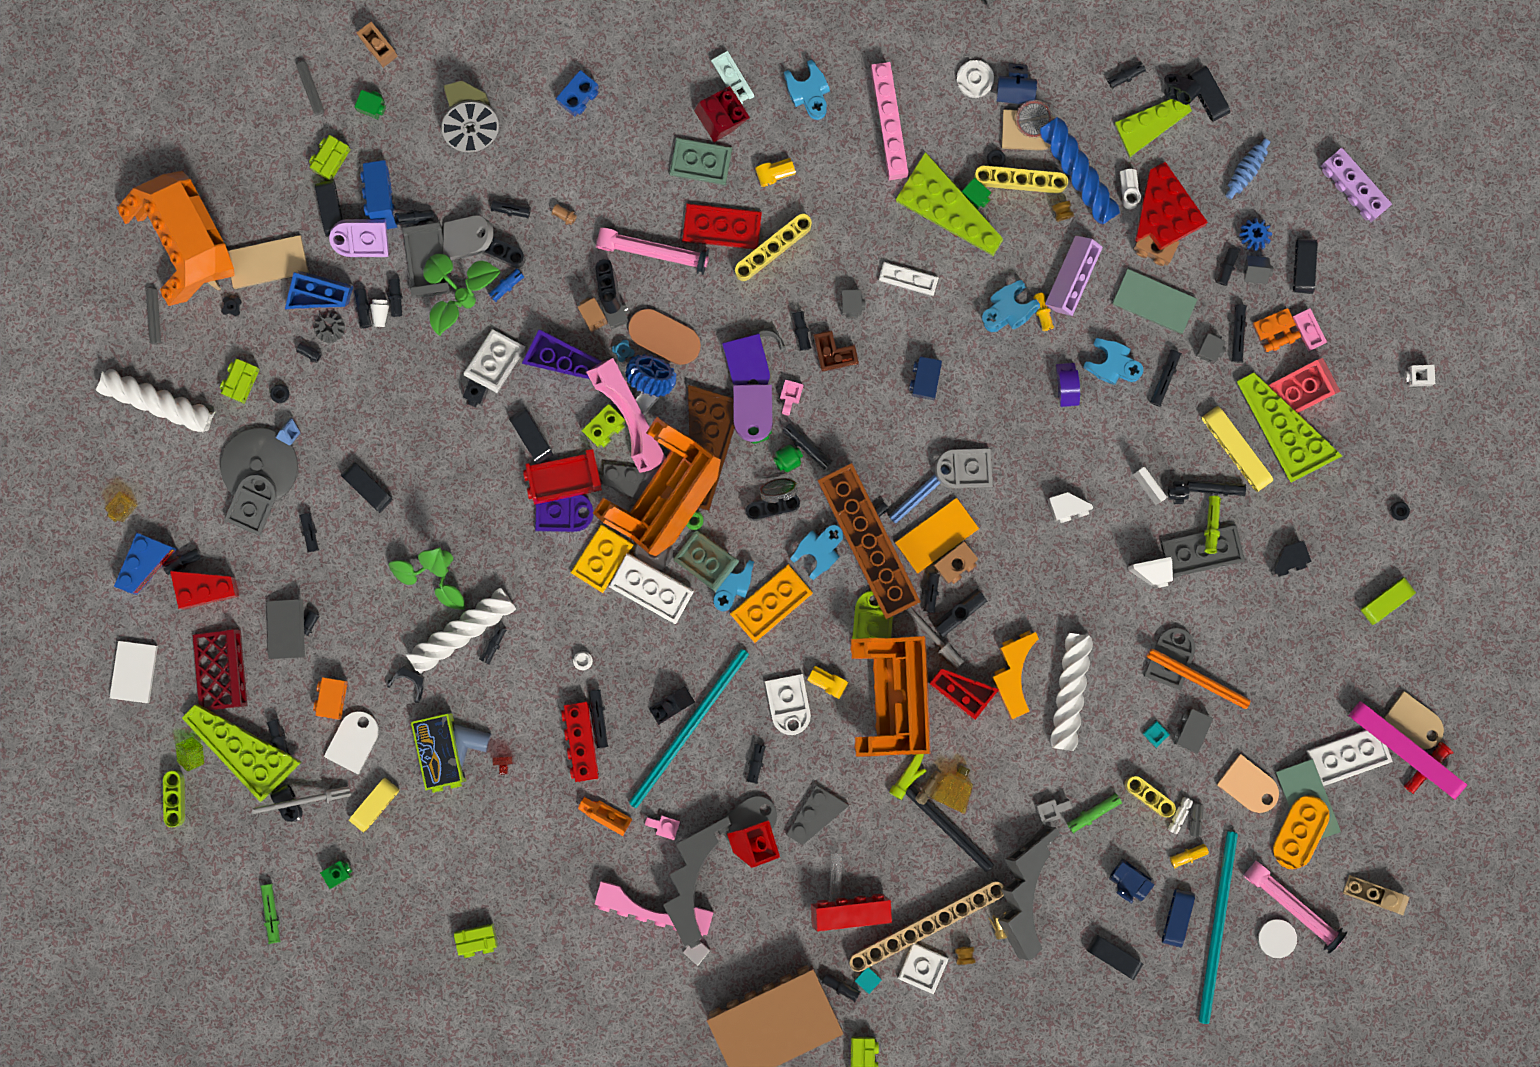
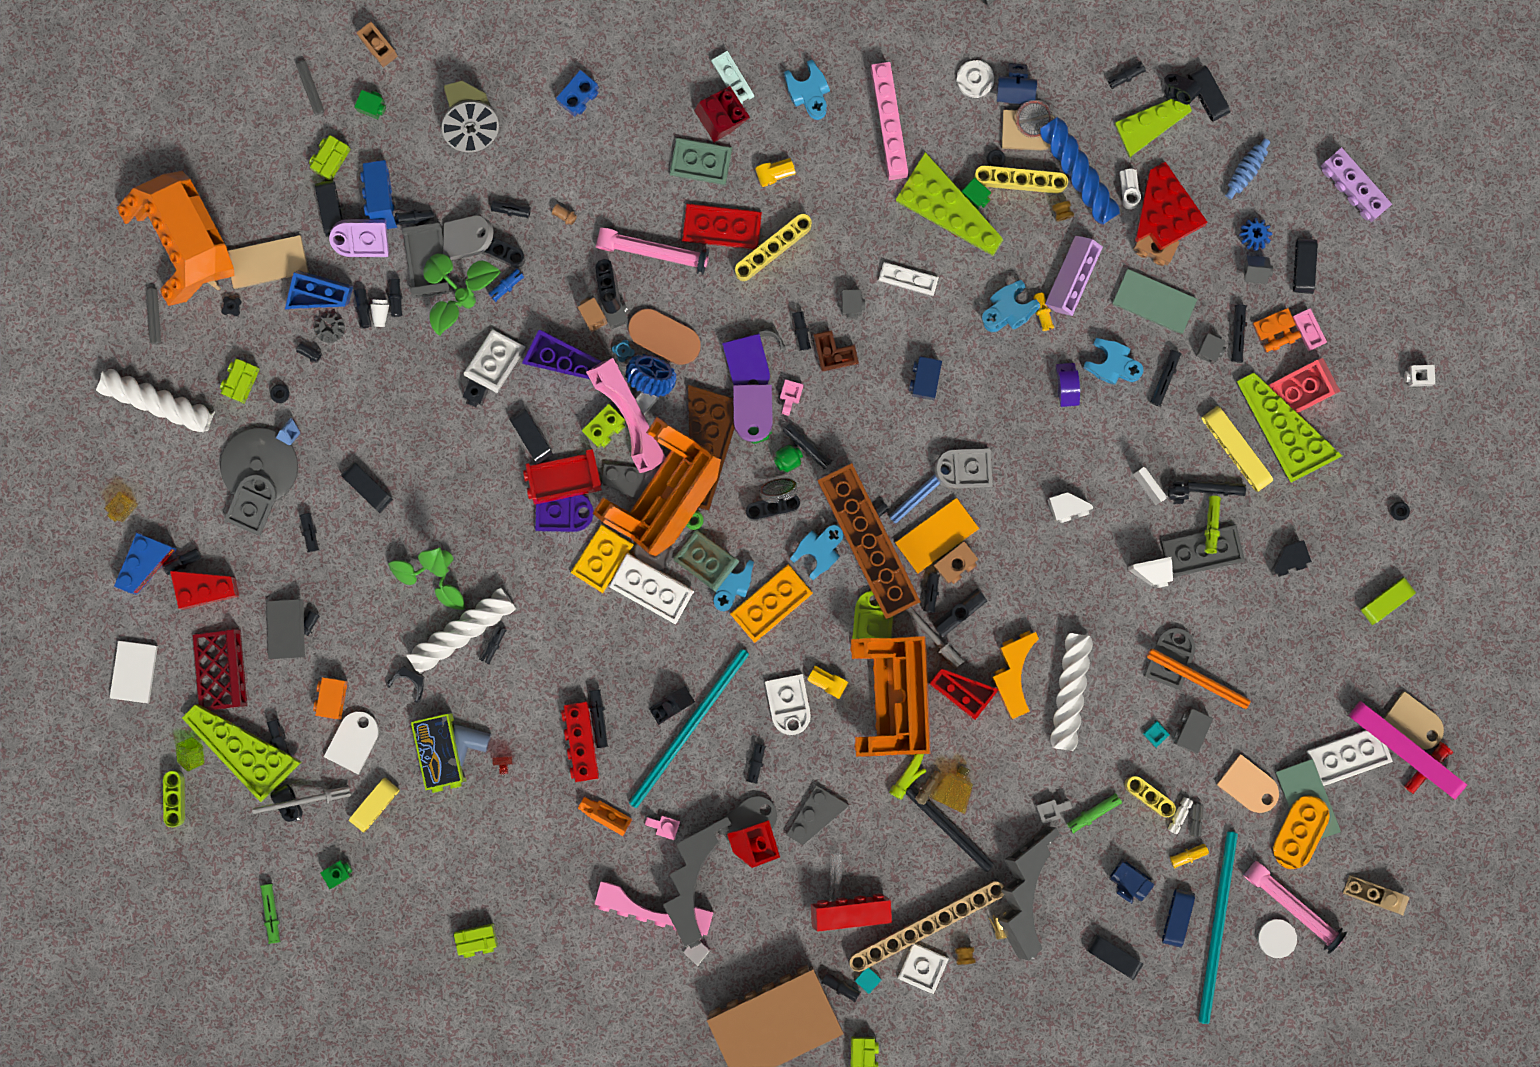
white plate [573,651,593,670] -> none
black axle [1216,248,1239,286] -> none

